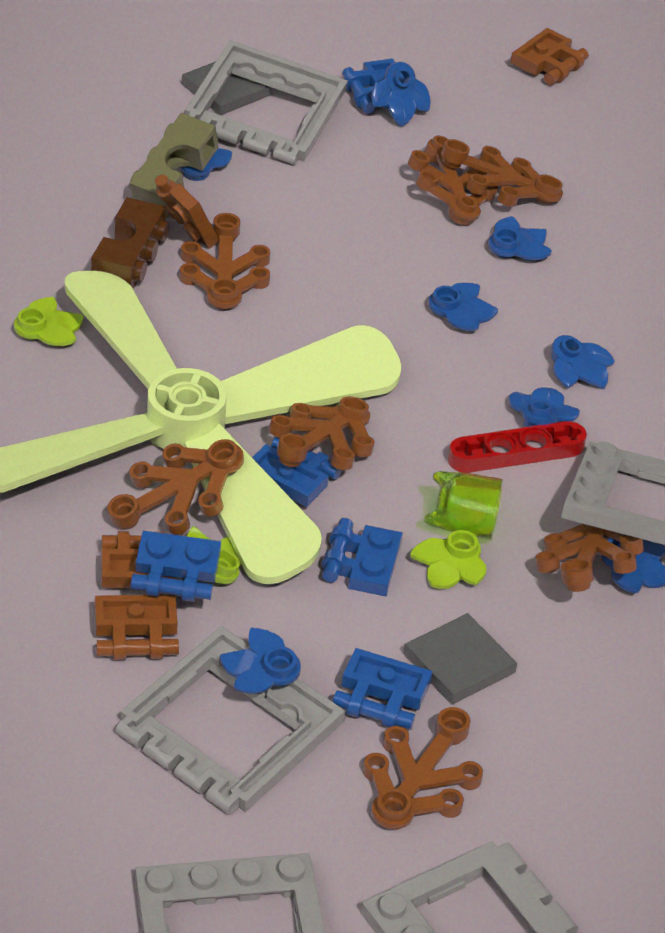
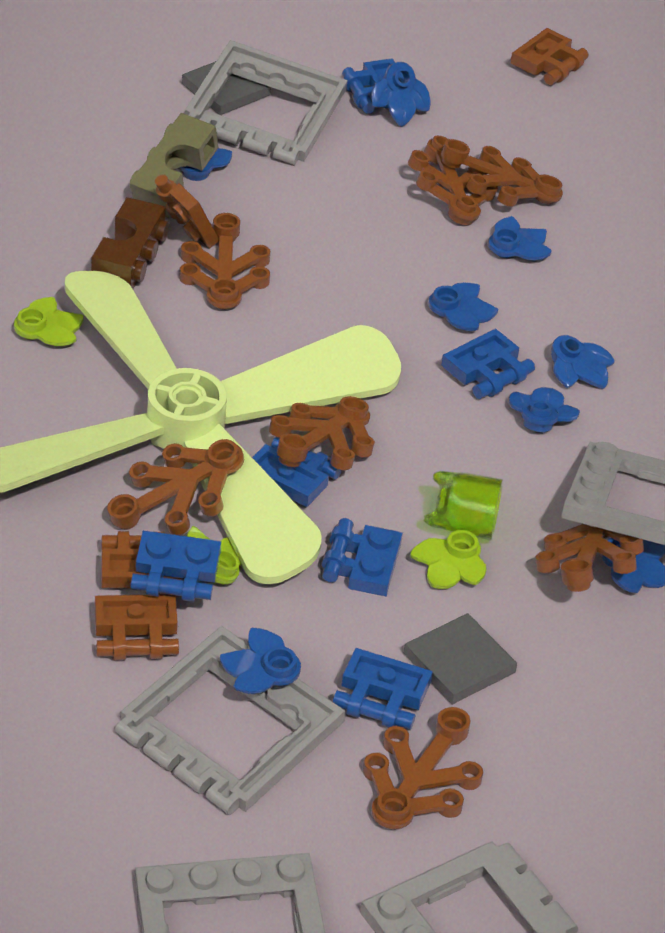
red beam [448,421,587,473] -> none
none -> blue plate [441,328,535,399]

